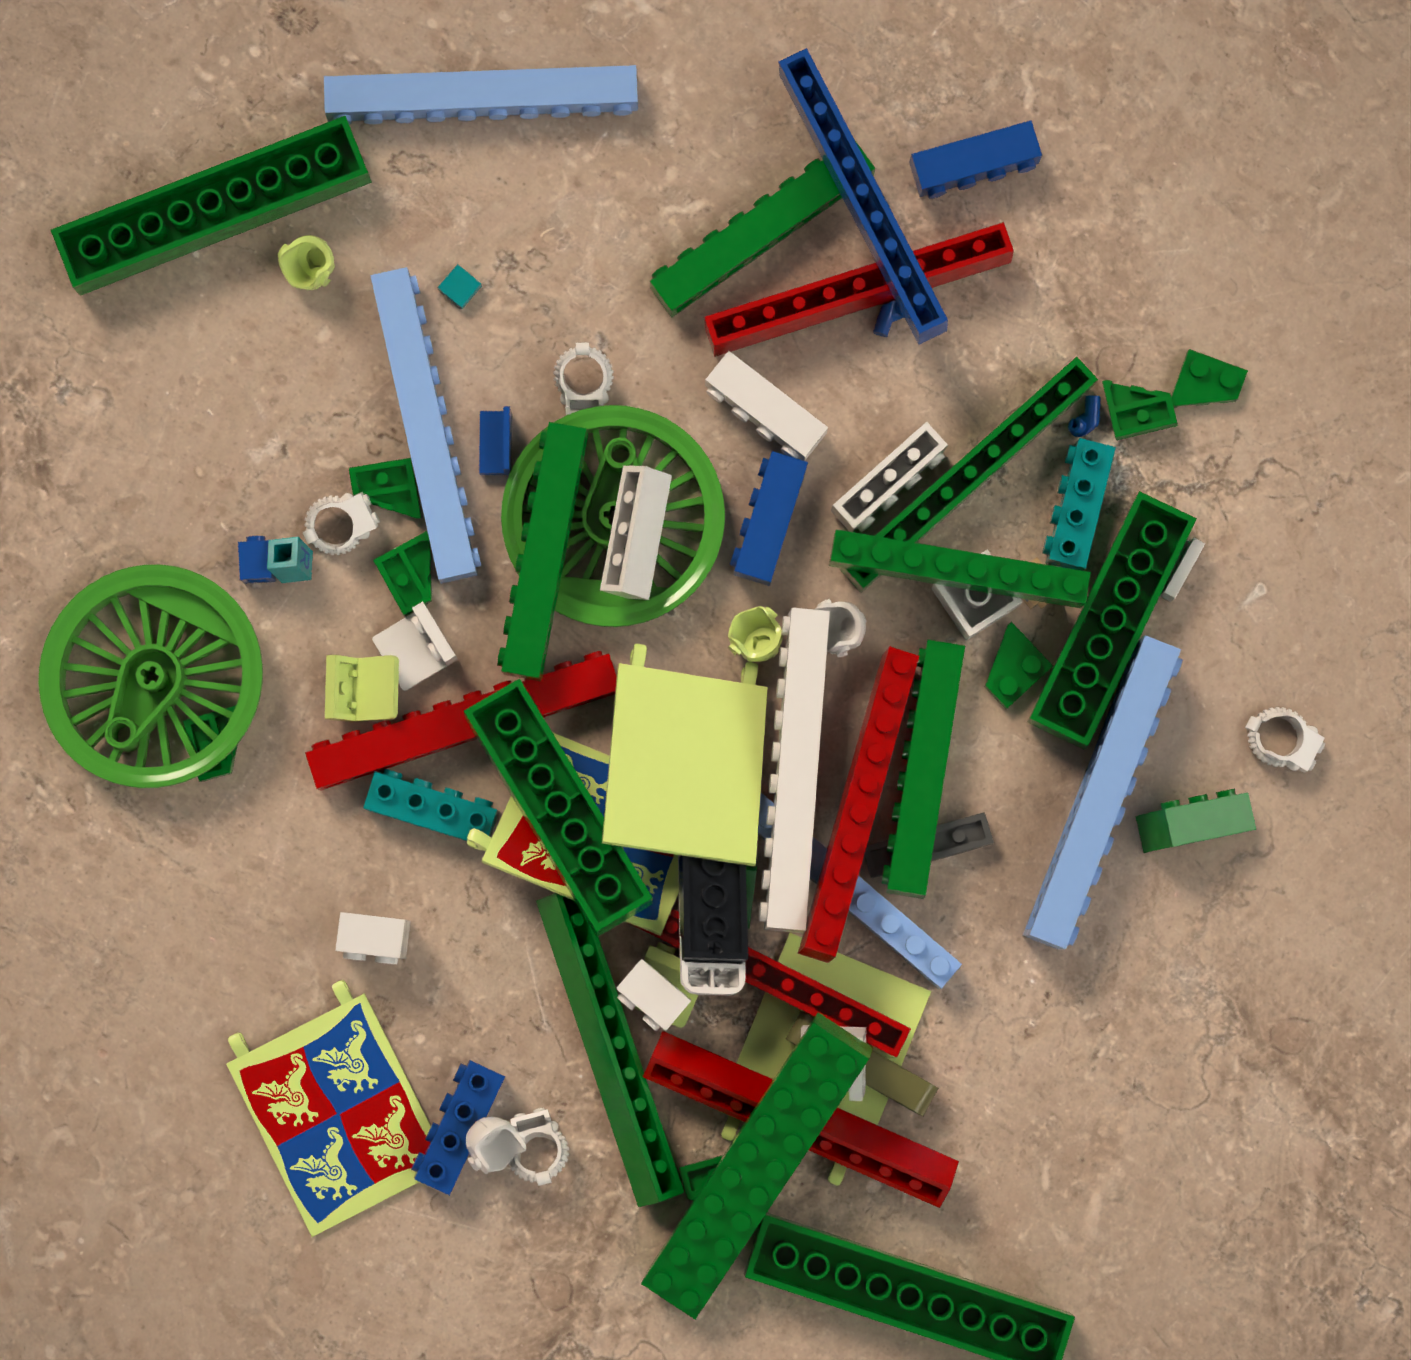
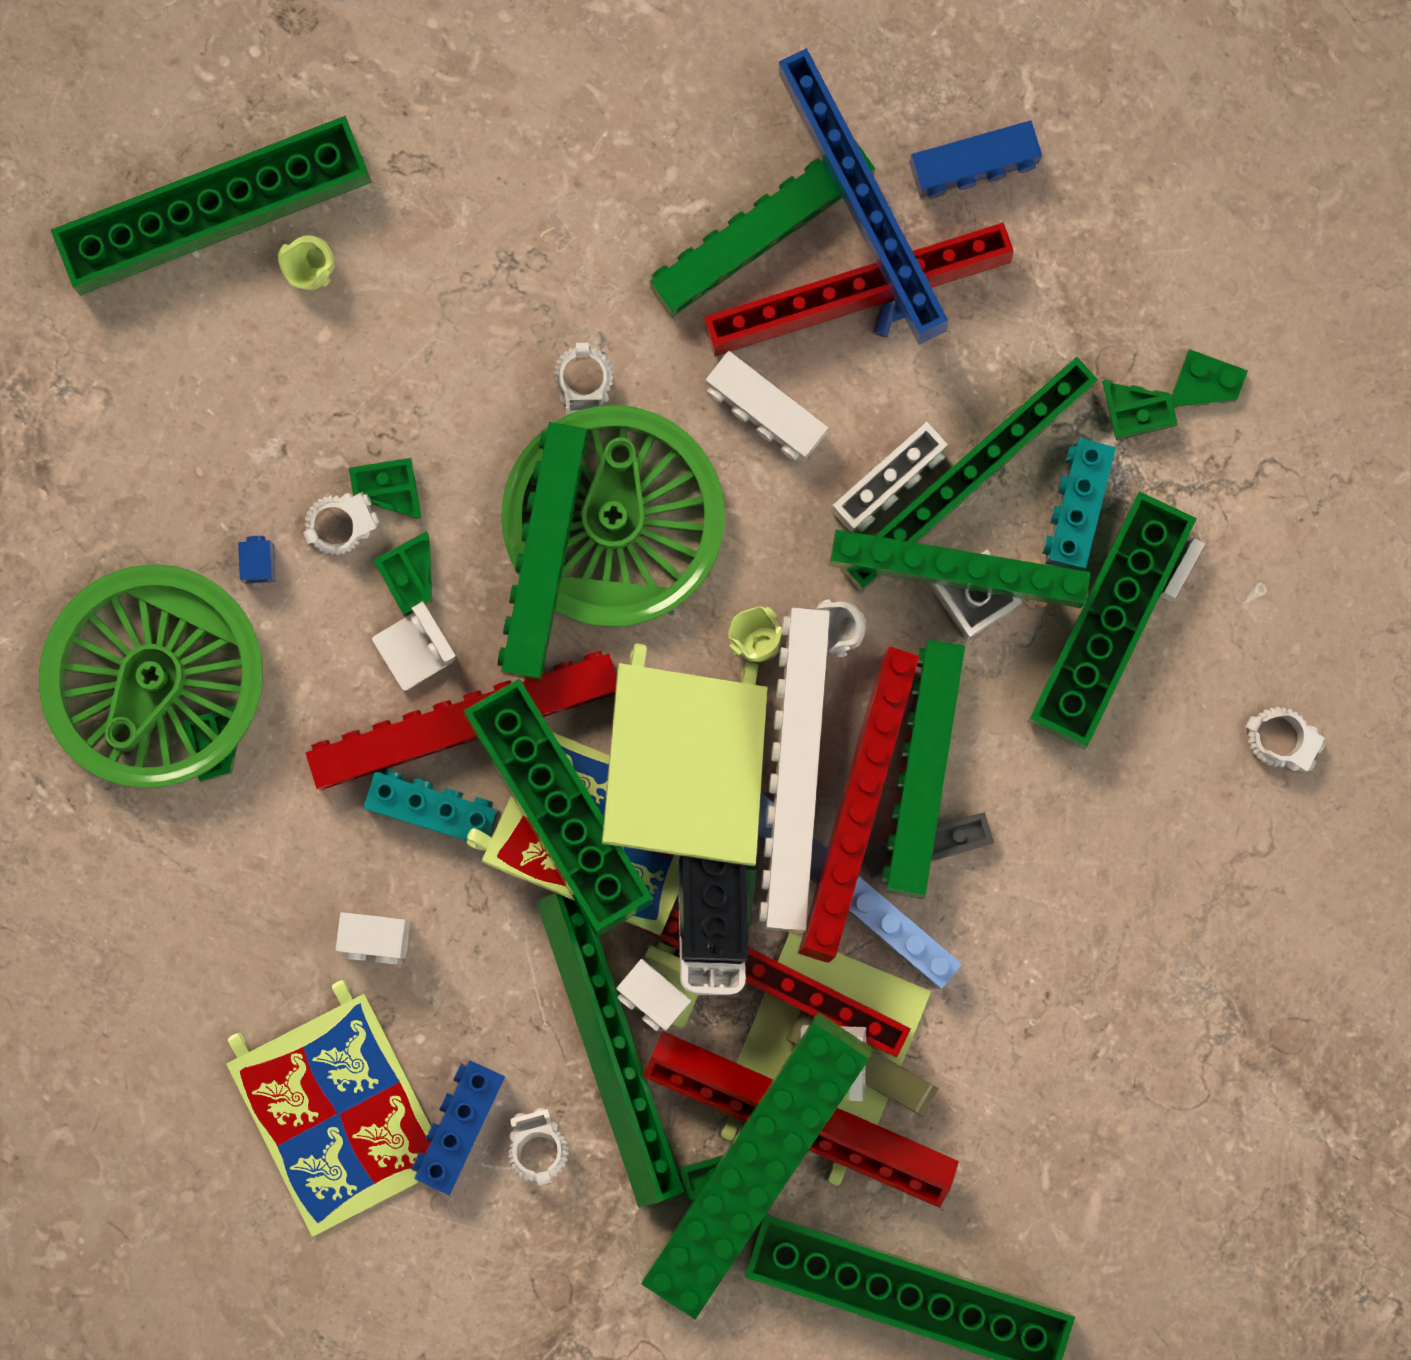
teal brick [267,536,313,583] -> none
light blue brick [324,65,638,125] -> none
yellowish green bracket [325,655,399,722] -> none
light blue brick [370,267,482,584] -> none
teal tile [437,264,482,309] -> none
white cap [466,1116,526,1174] -> none
blue panel [479,406,512,475] -> none
white brick [600,466,672,600] -> none
blue brick [730,451,808,586] -> none
green wing [984,621,1053,709] -> none
light blue brick [1022,635,1183,950] -> none
blue arm [1068,395,1101,437] -> none
green wedge [1135,788,1257,853] -> none

